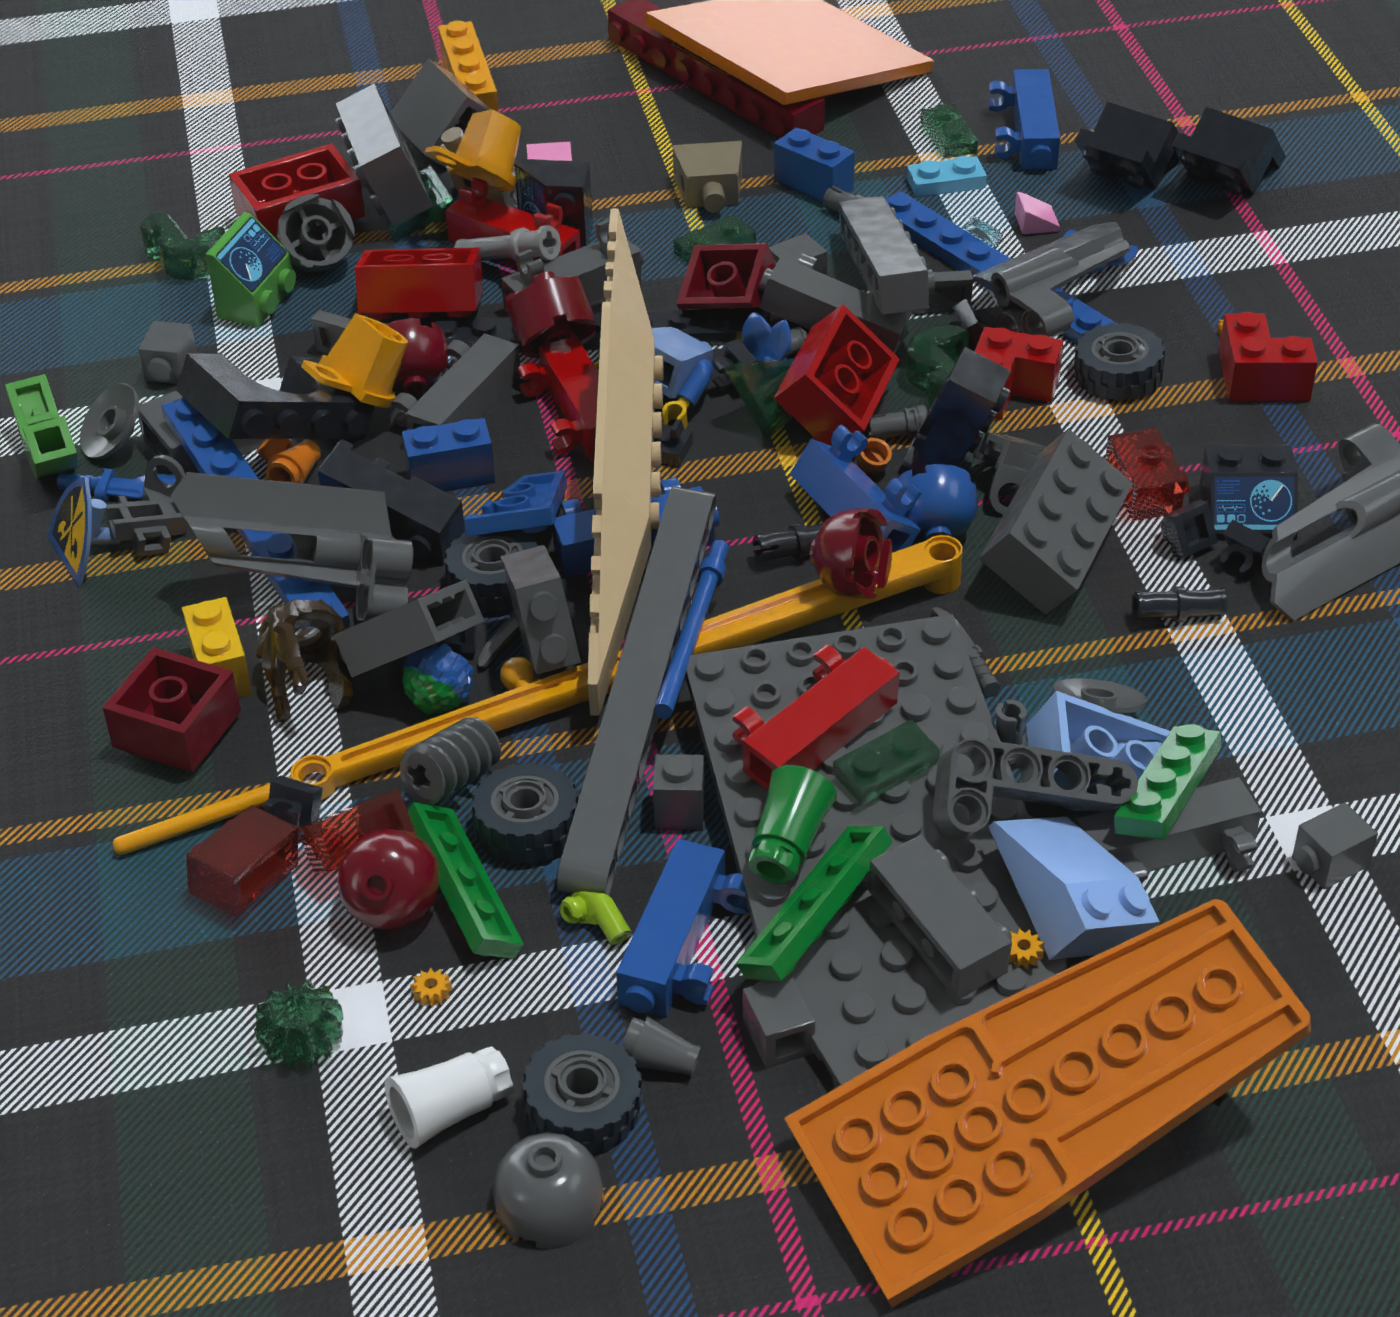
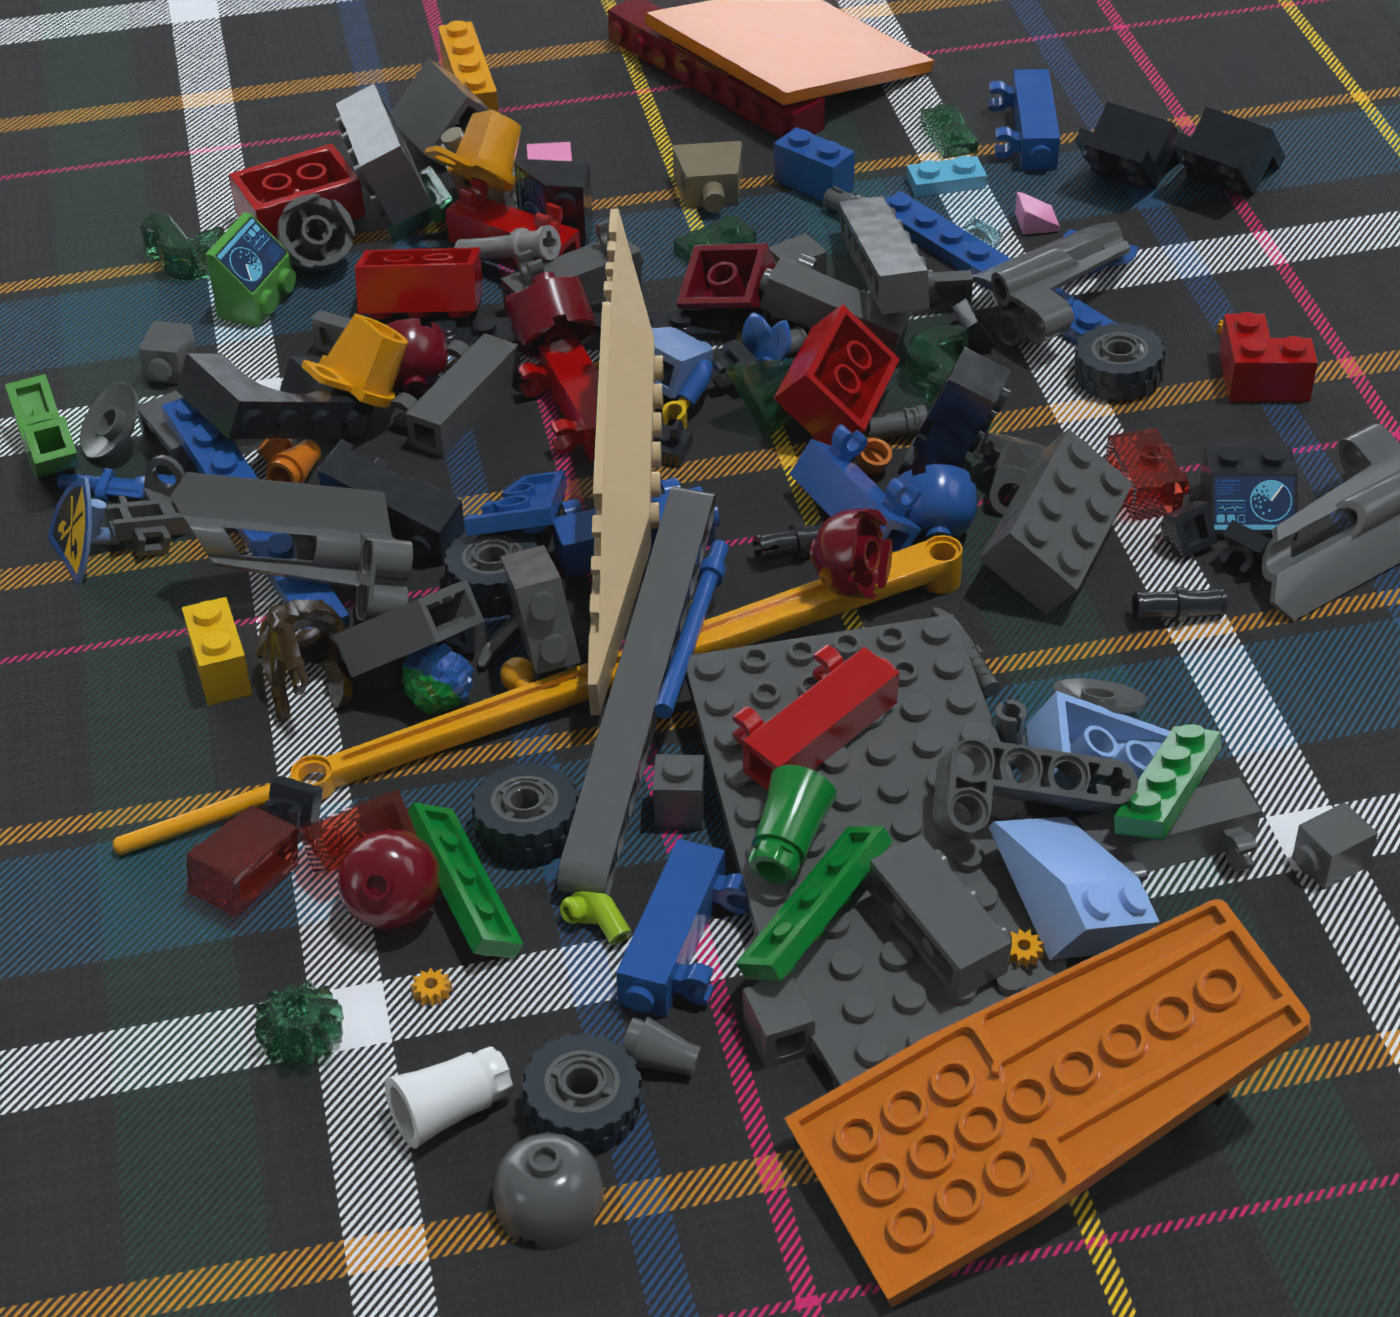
dark red brick [102,647,241,773] -> none
dark grey piece [400,717,501,805] -> none
blue brick [402,418,495,491] -> none
clear green plate [832,719,941,805] -> none
red brick [975,327,1064,420] -> none

